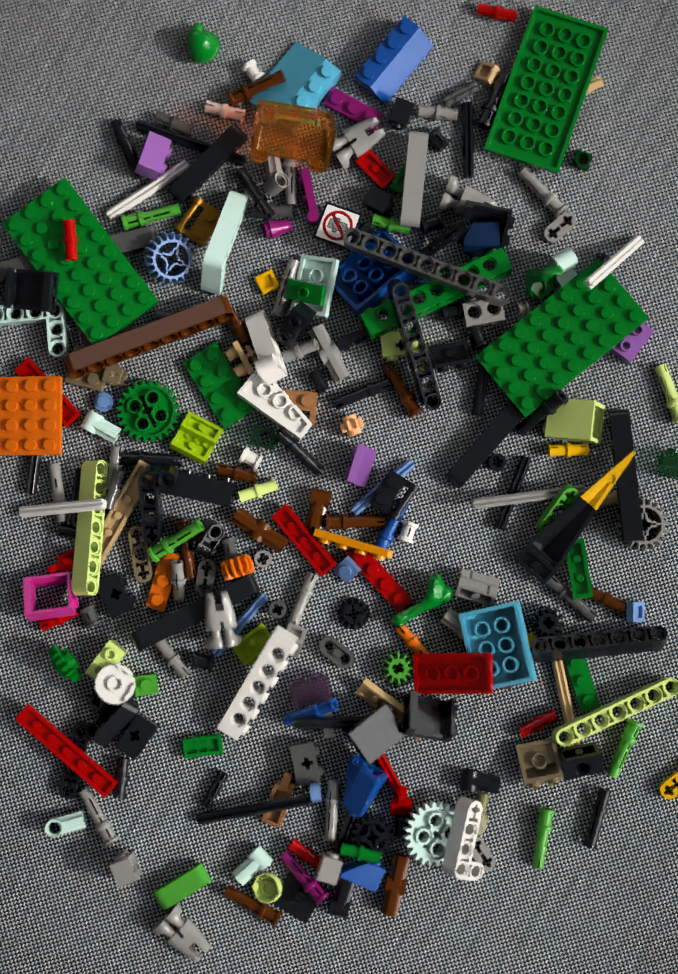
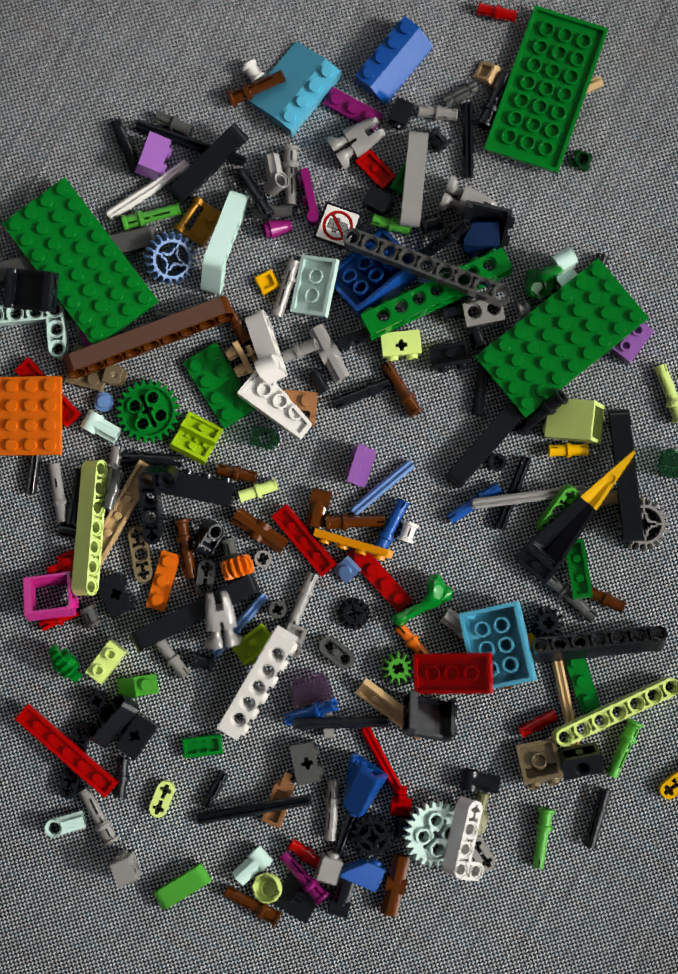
white axle [19,498,107,518] -> none
red pin [62,219,78,261] -> none
white tile [95,664,135,705] -> none
bright green pin [147,519,204,563] -> none
light grey piece [152,902,211,962] -> none
light grey pin [170,559,186,601] -> none
green piece [186,23,220,63] -> none
pin [205,100,245,122] -> none
white bush [238,446,264,471] -> none
clear orange windscreen [249,100,337,172] -> none
black brick [274,301,317,349] -> none
black pin [274,427,324,476] -> none
green plate [286,278,326,306] -> none
medium blue beam [310,782,322,803] -> none
light nougat gear [340,414,364,437] -> none
green pin [340,842,381,864] -> none
panel [342,700,406,764] -> none
black plate [369,469,420,521] -> none
black beam [387,279,442,410] -> none
light grey brick [454,568,500,607] -> none
light grey pin [518,166,568,219] -> none
light grey beam [543,212,576,244] -> none
white axle [584,235,644,289] -> none
medium blue plate [626,602,645,622] -> none
none -> yellowish green beam [149,780,175,818]
none -> blue pin [446,482,502,524]

